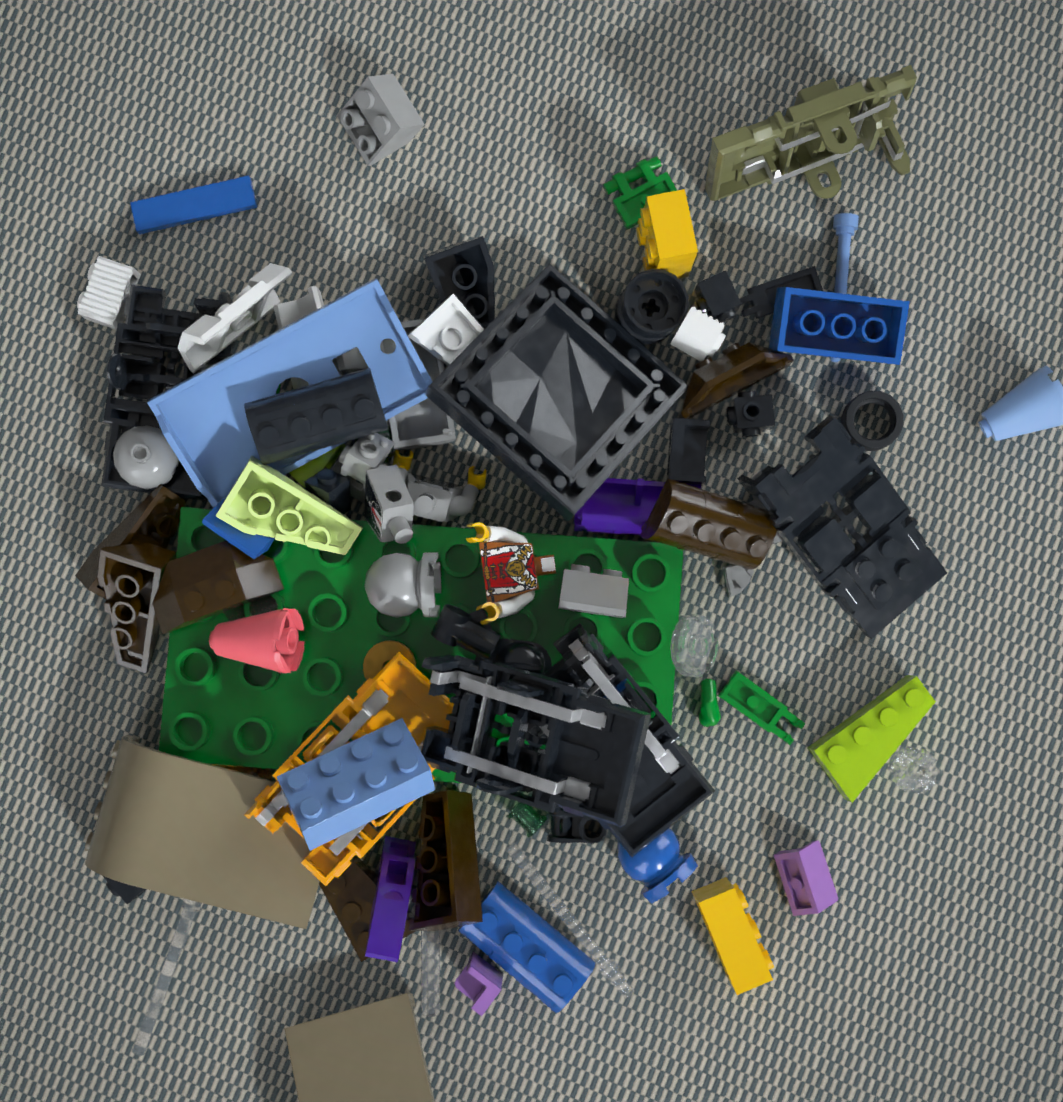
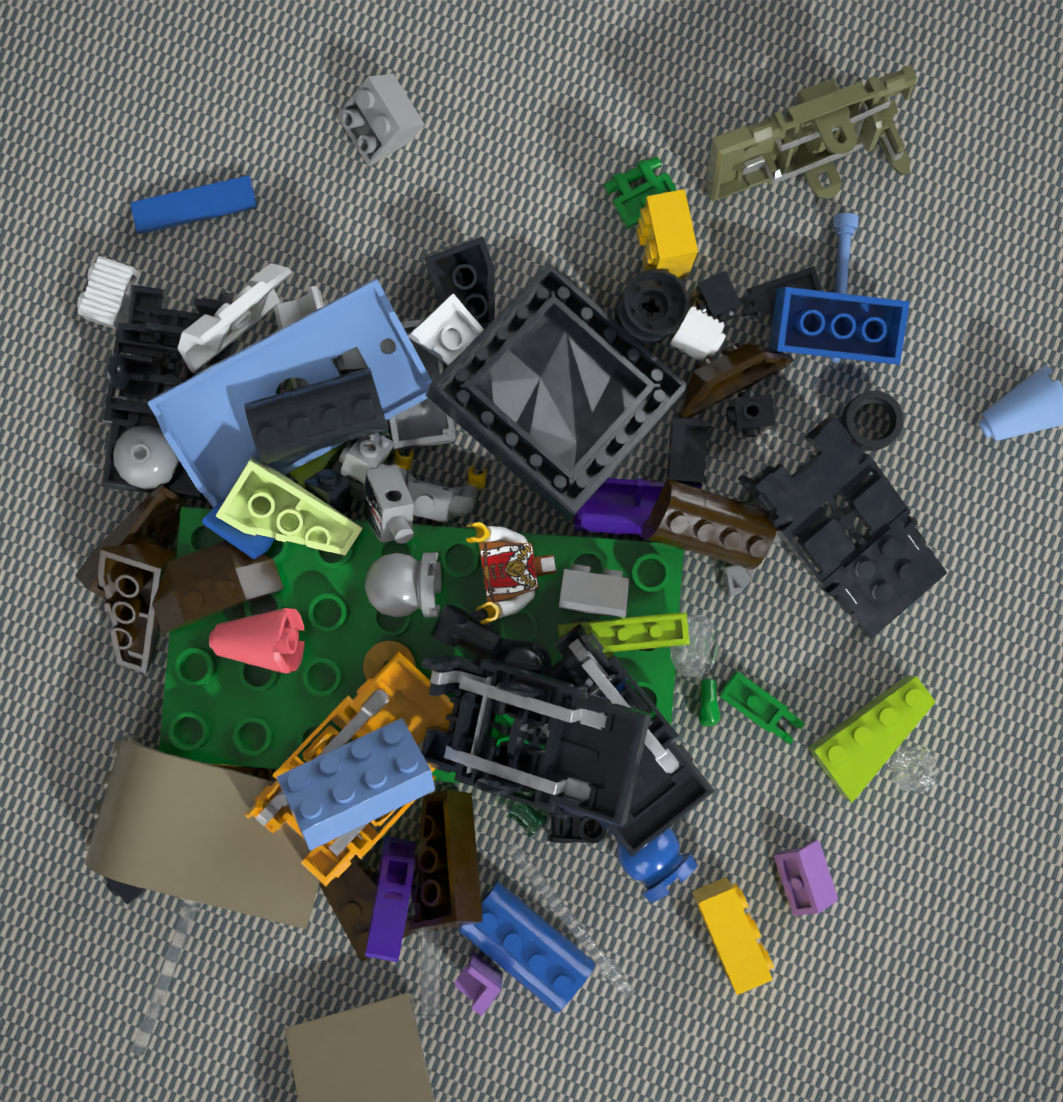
none -> lime tile [558,612,690,657]

